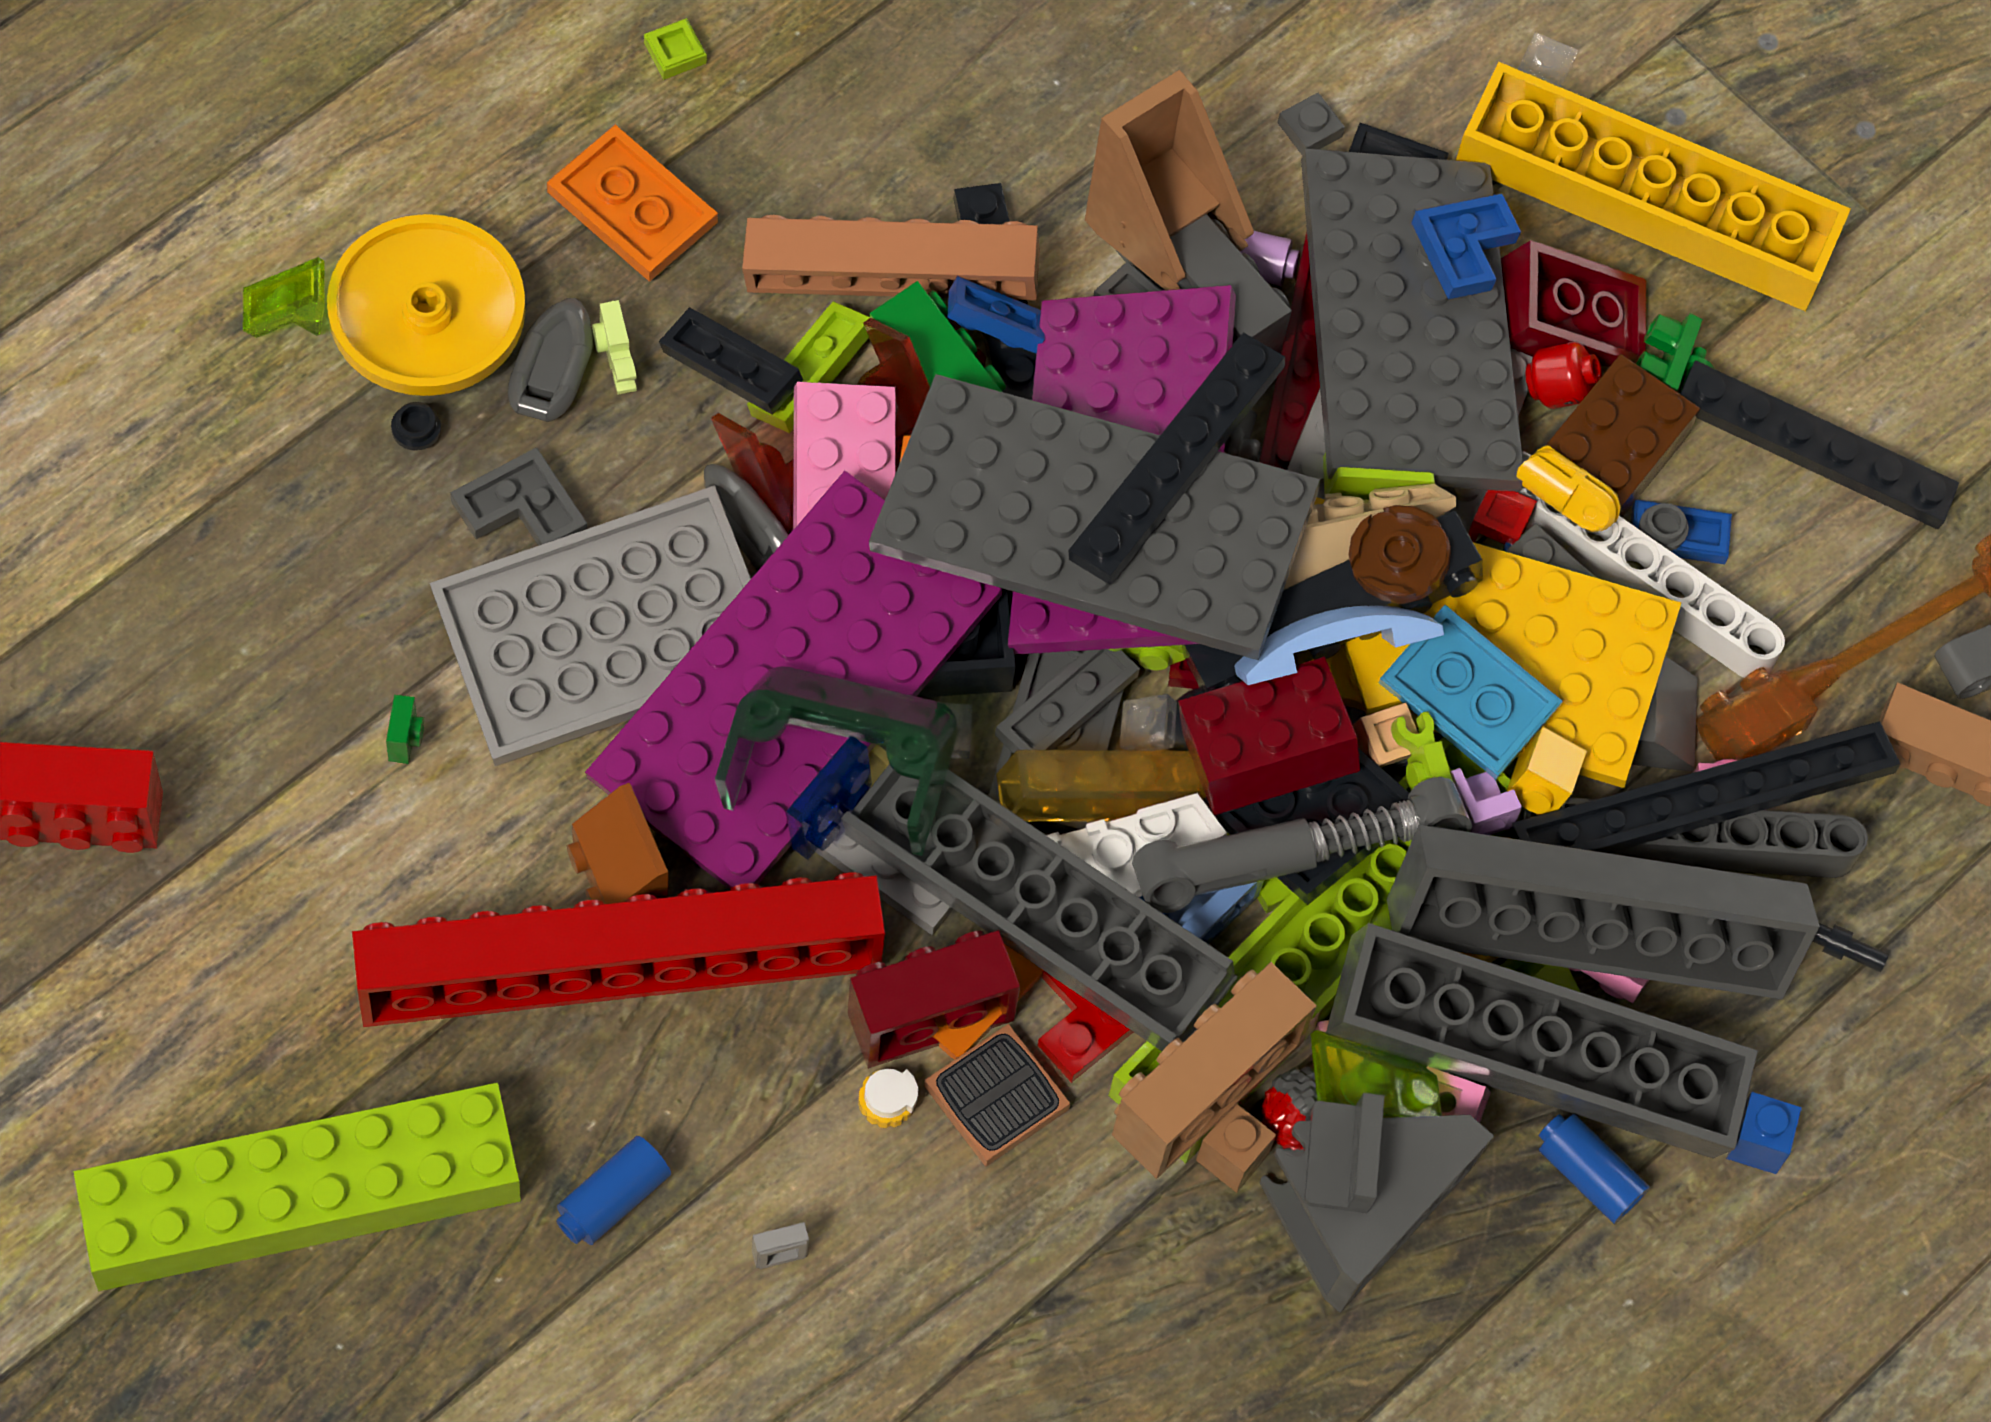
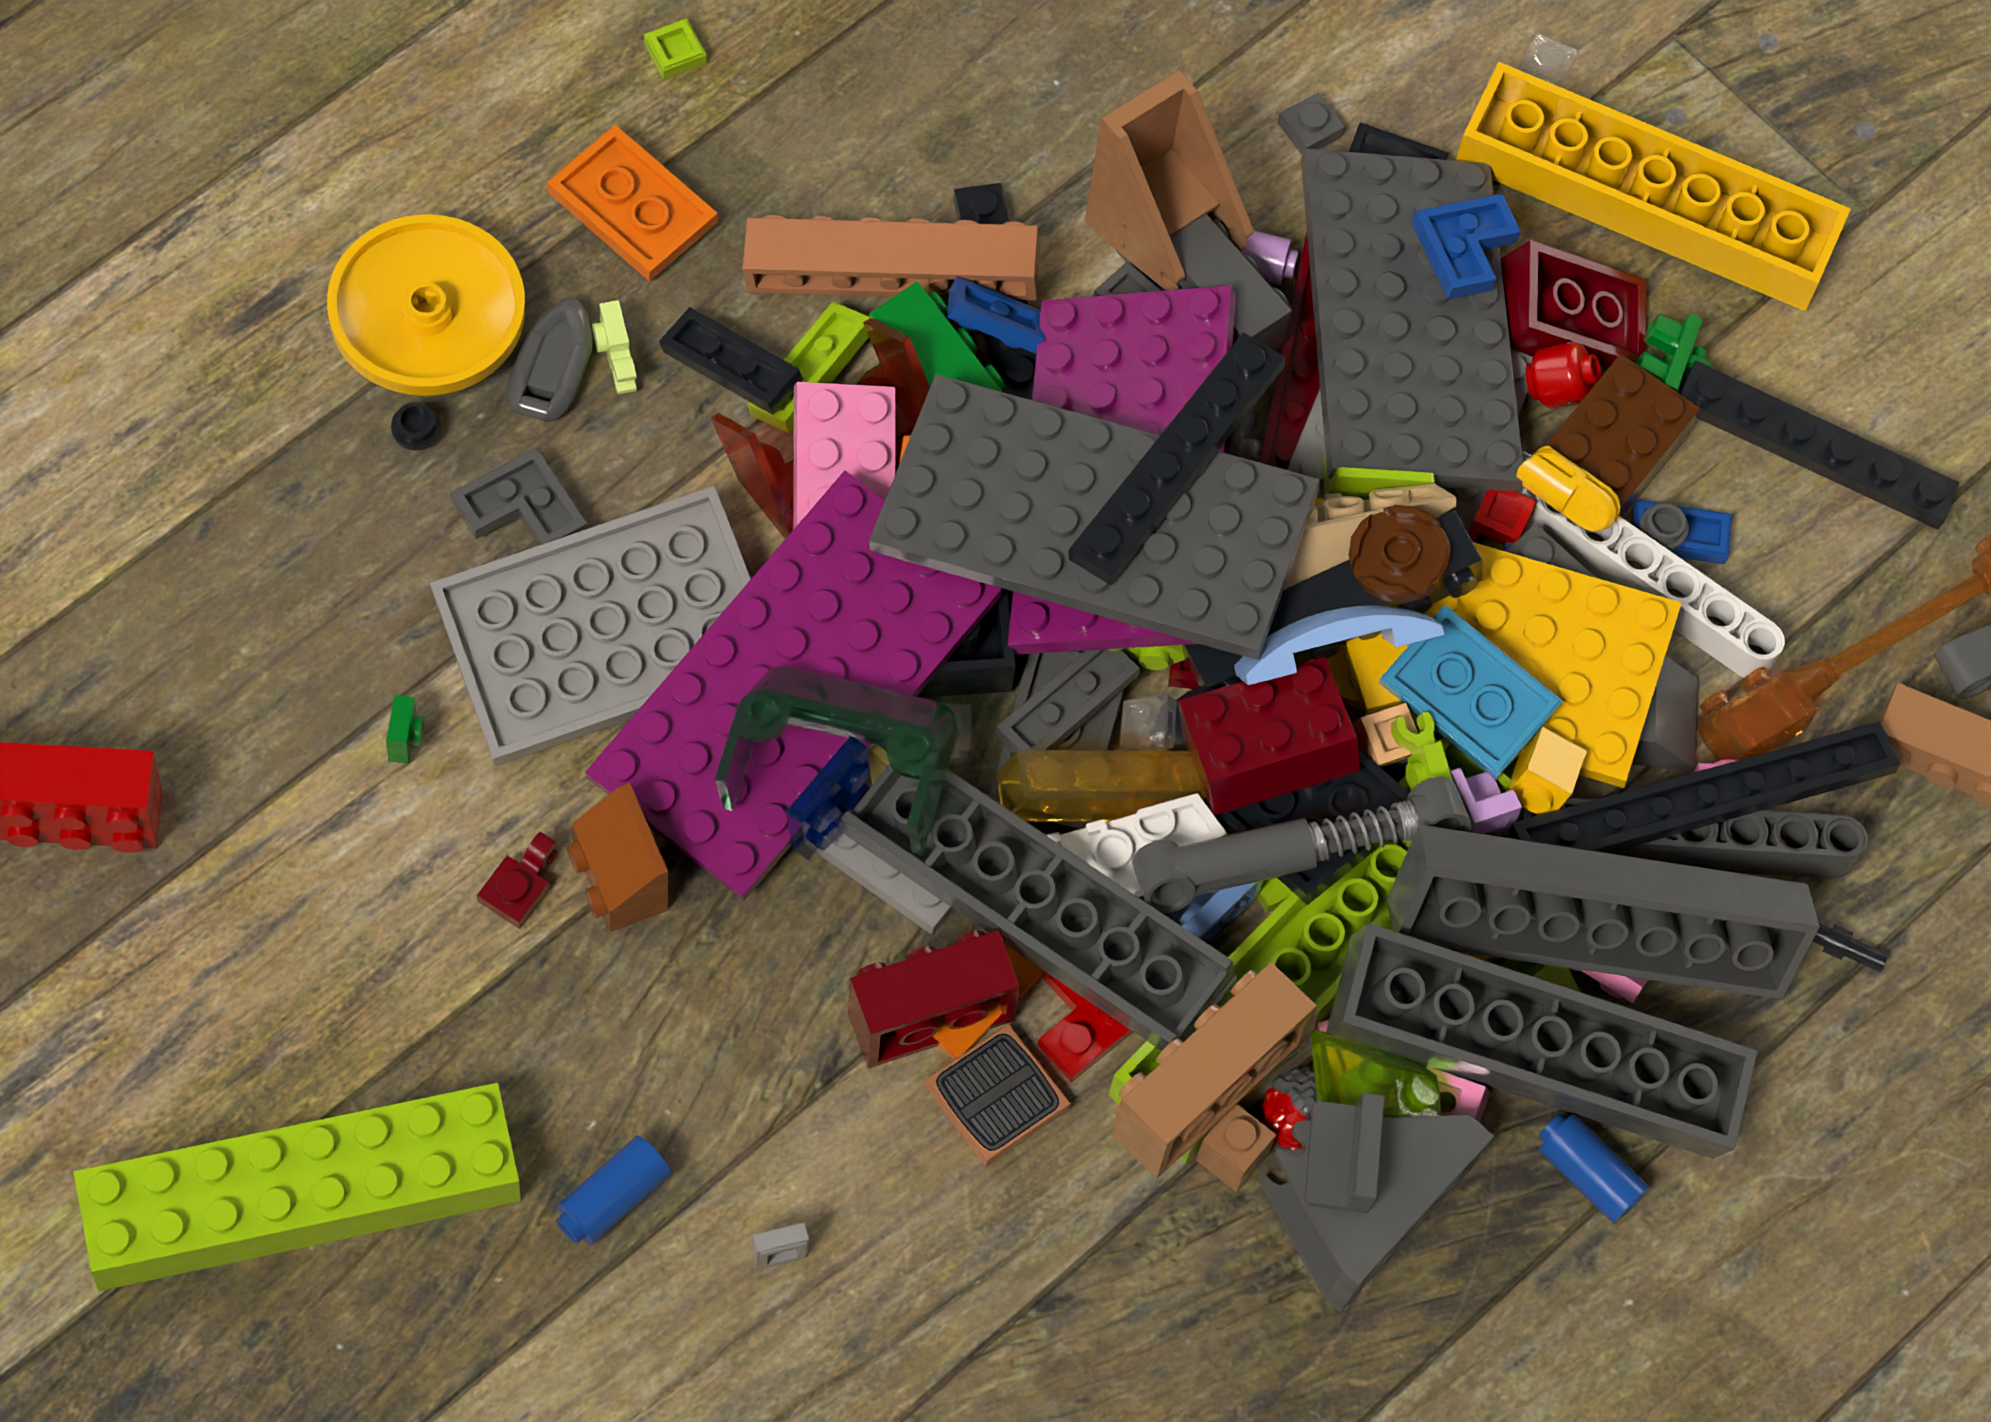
clear neon green slope [243,257,325,338] -> none
red brick [352,872,885,1027] -> none
dark grey piece [704,464,788,570] -> none
white piece [858,1069,918,1128] -> none
blue brick [1726,1092,1802,1174] -> none
none -> dark red plate [477,831,558,929]

